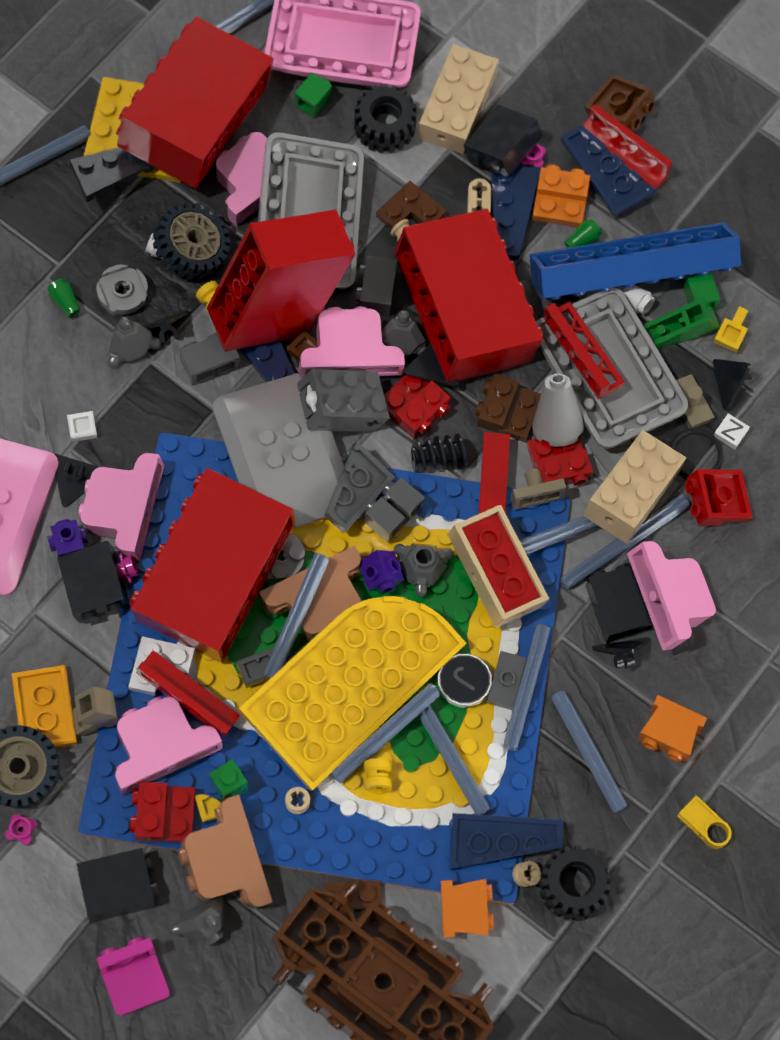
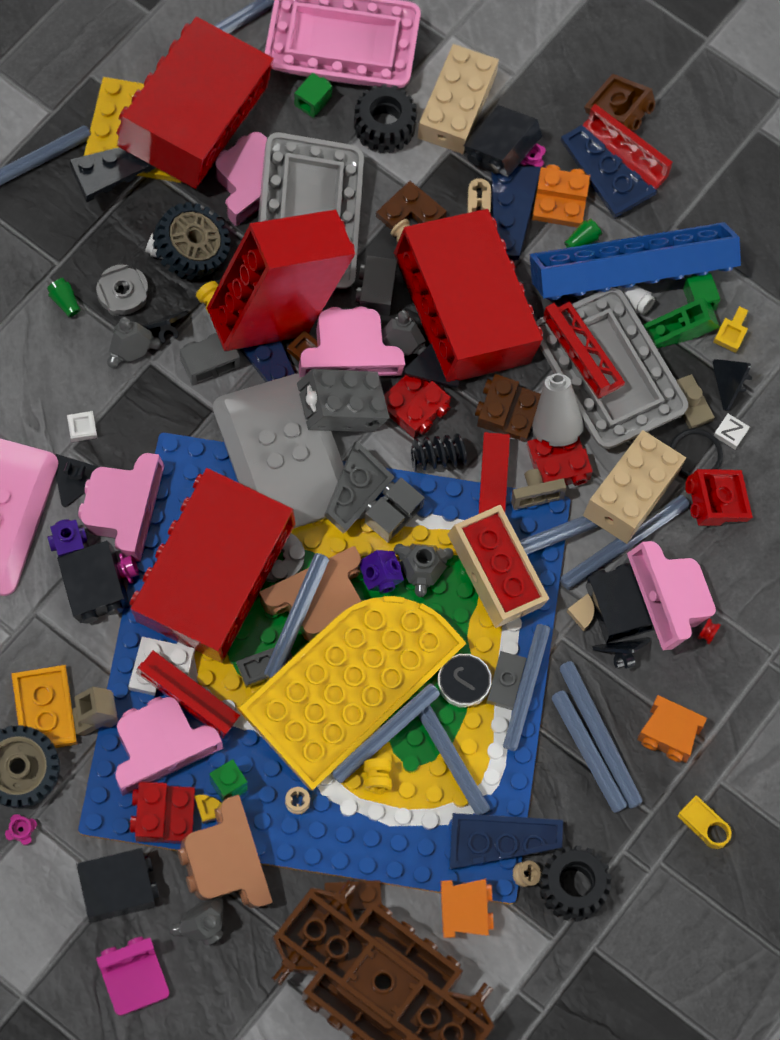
none -> sand blue axle [560,661,642,809]
none -> tan tile [567,594,594,631]
none -> red bush [698,618,721,645]

